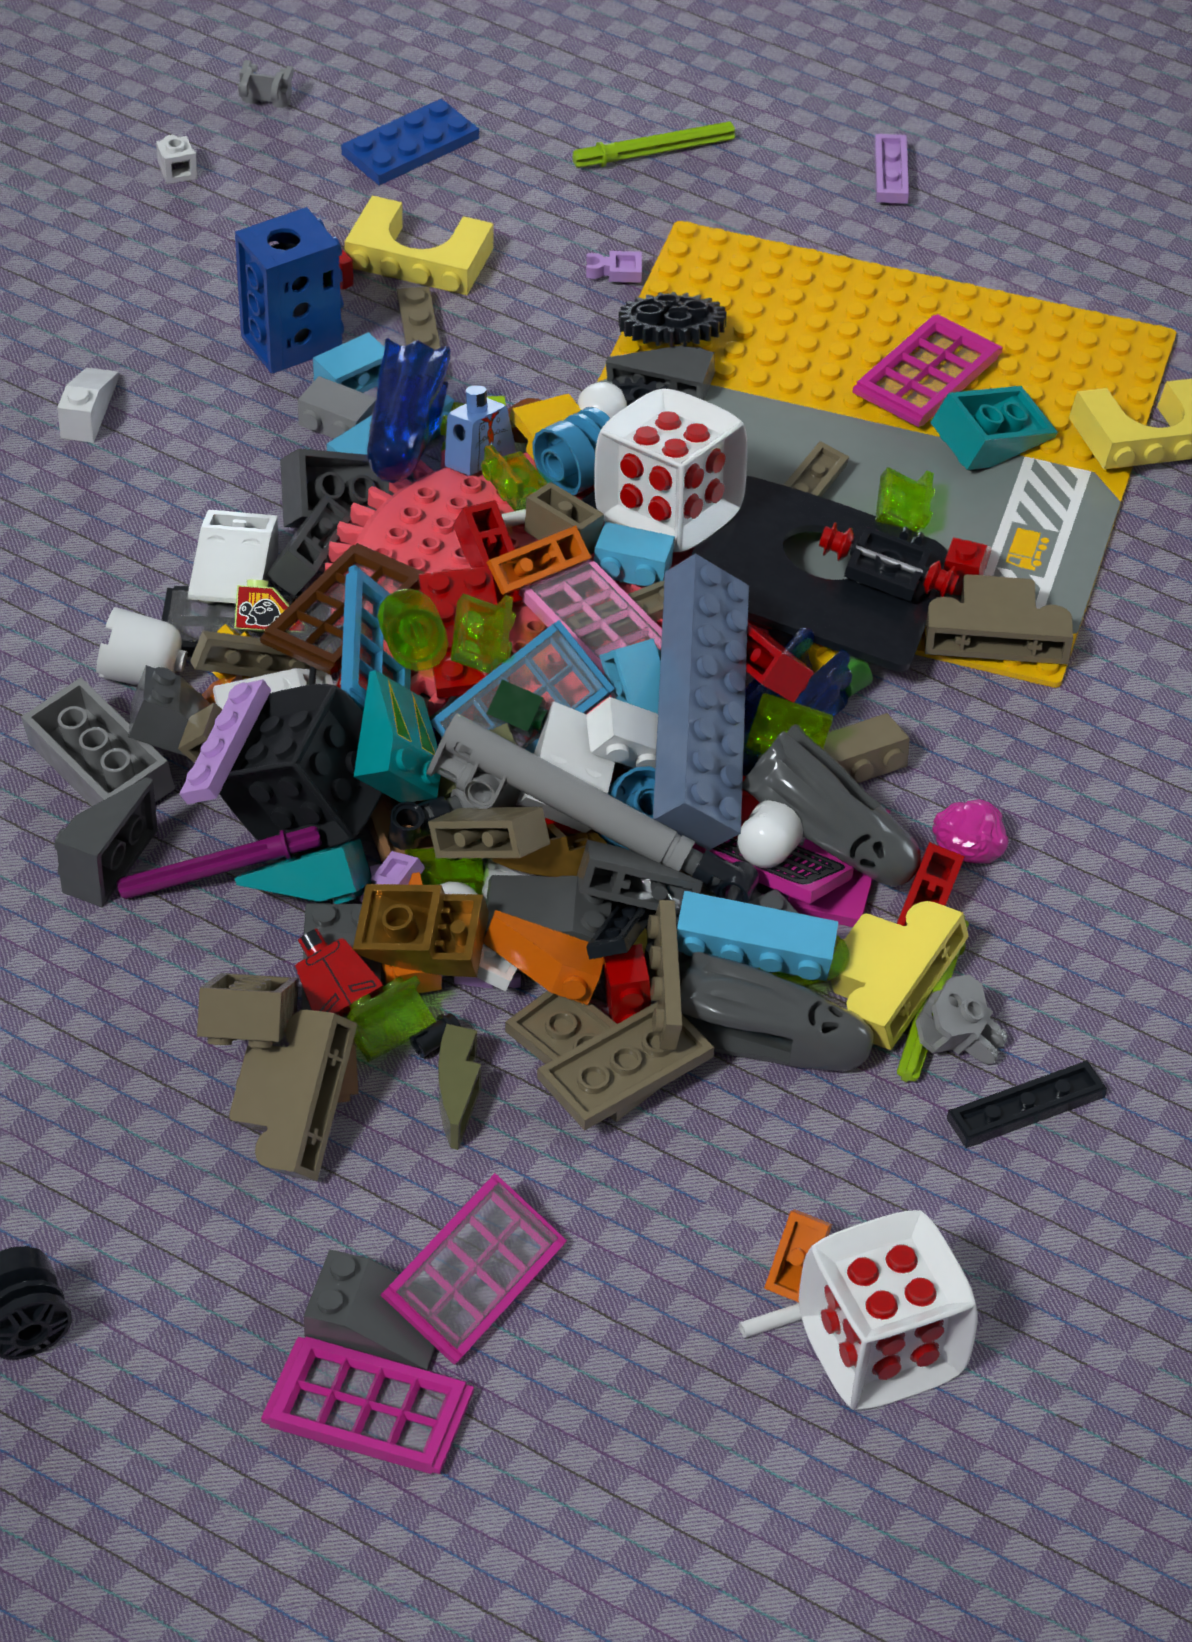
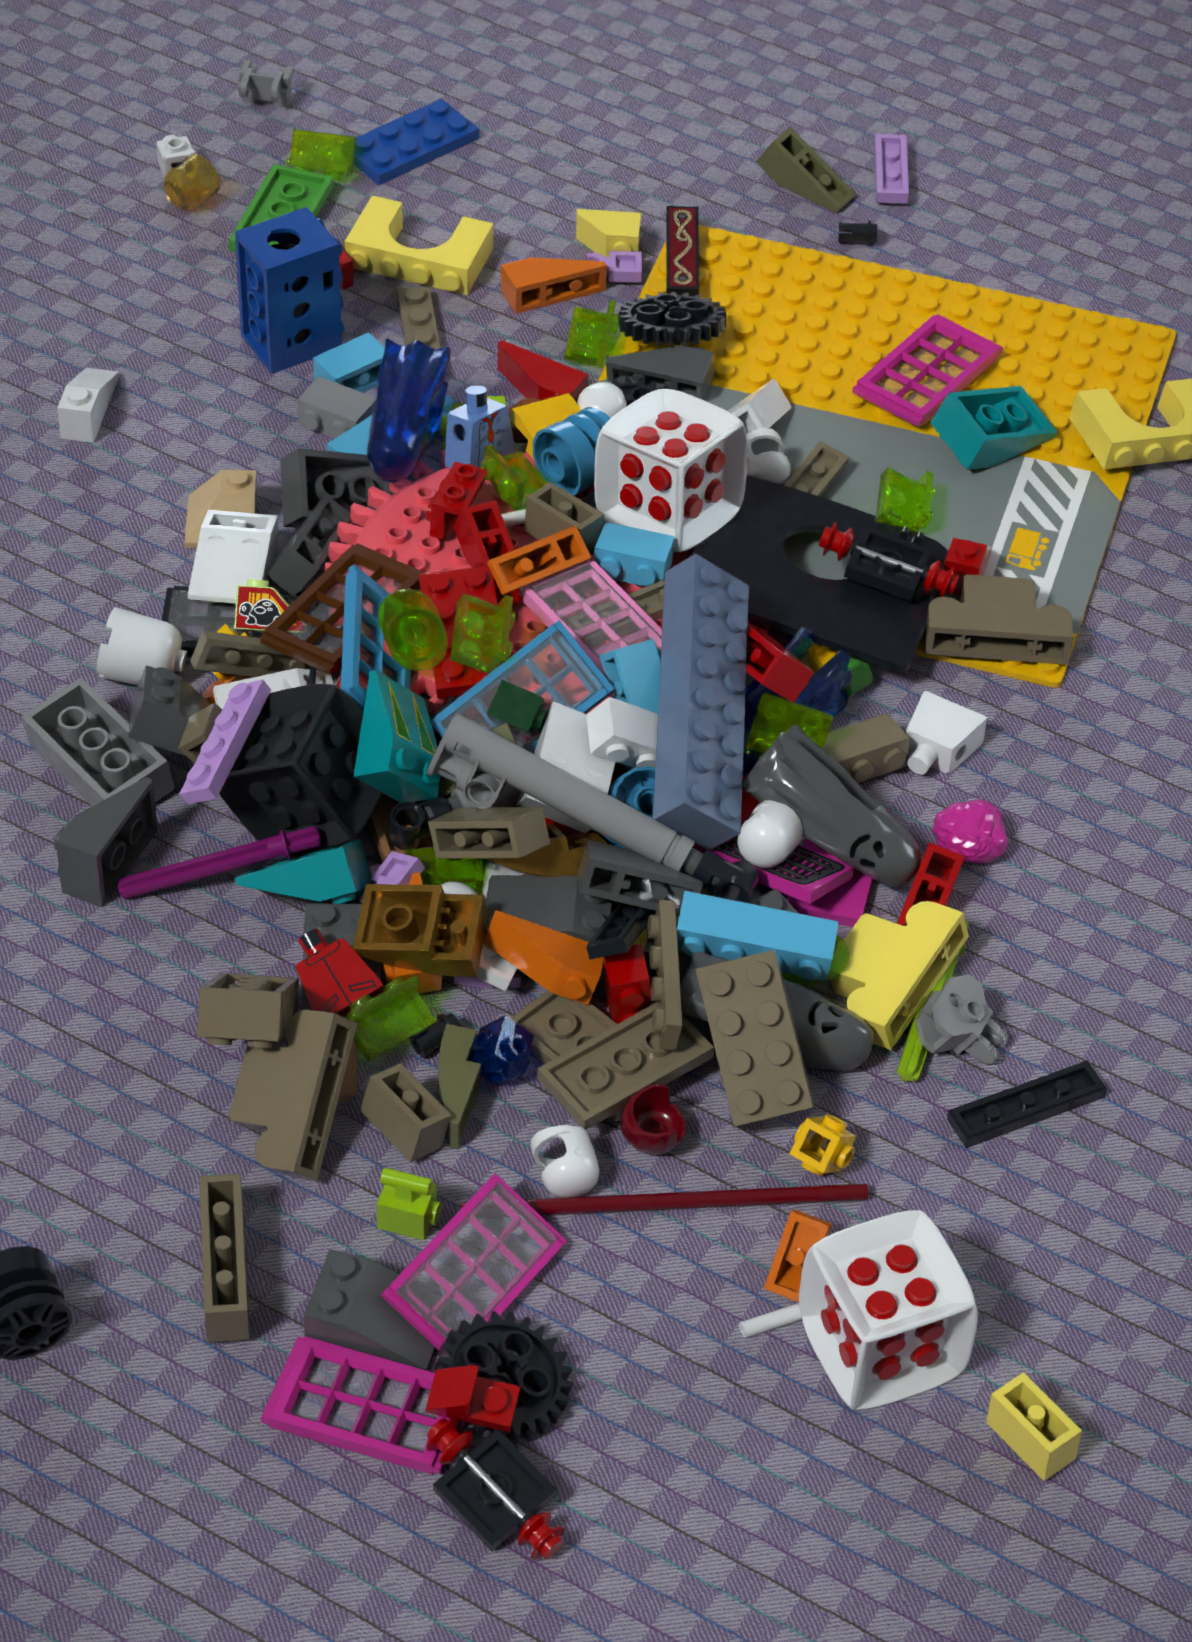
lime axle [572,121,735,168] -> none
none -> clear yellow helmet [163,153,221,211]
none -> tan slope [184,470,258,548]
none -> dark tan brick [199,1173,250,1343]
none -> bright green plate [228,164,334,252]
none -> clear neon green bracket [285,129,357,180]
none -> dark tan brick [360,1063,452,1163]
none -> lime brick [376,1167,442,1240]
none -> red slope [425,1365,520,1433]
none -> red bracket [426,462,487,540]
none -> black plate [426,1418,565,1560]
none -> black gear [434,1311,573,1444]
none -> dark red piece [459,1183,868,1218]
none -> clear blue brick [471,1015,534,1086]
none -> red slope [497,340,588,403]
none -> orange slope [501,257,607,314]
none -> white helmet [530,1125,600,1198]
none -> clear neon green bracket [564,300,619,367]
none -> light yellow slope [576,209,641,257]
none -> dark red hair [620,1084,686,1155]
none -> tile [666,206,699,297]
none -> dark tan brick [695,950,815,1127]
none -> white slope [728,379,792,435]
none -> white helmet [746,428,791,485]
none -> olive slope [756,127,856,213]
none -> yellow brick [789,1114,857,1176]
none -> black pin [838,220,877,246]
none -> white torso [906,690,987,775]
none -> light yellow brick [986,1372,1082,1481]

